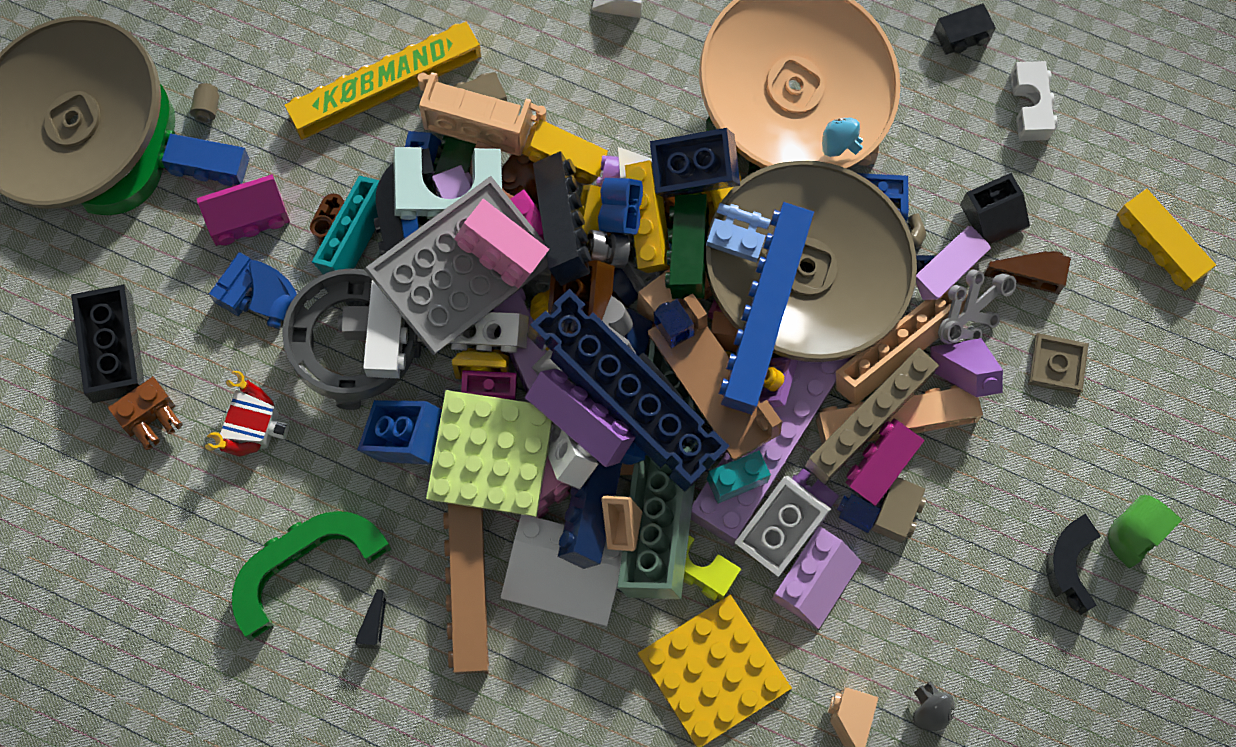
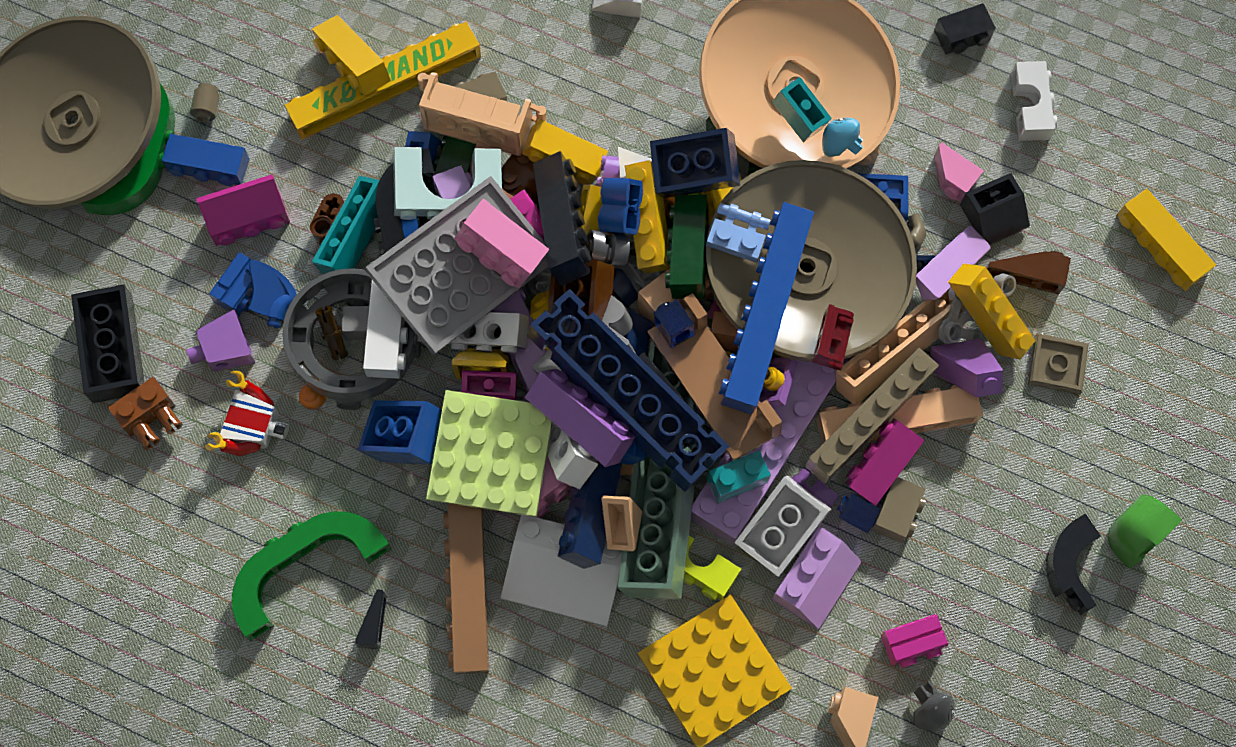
none -> medium lavender torso [186,310,255,371]
none -> orange plate [299,385,326,410]
none -> yellow brick [312,15,391,96]
none -> dark brown pin [315,306,348,360]
none -> teal brick [772,77,832,143]
none -> dark red hinge [812,304,854,371]
none -> dark pink brick [881,614,948,669]
none -> bright pink slope [934,142,984,203]
none -> yellow brick [948,263,1036,359]

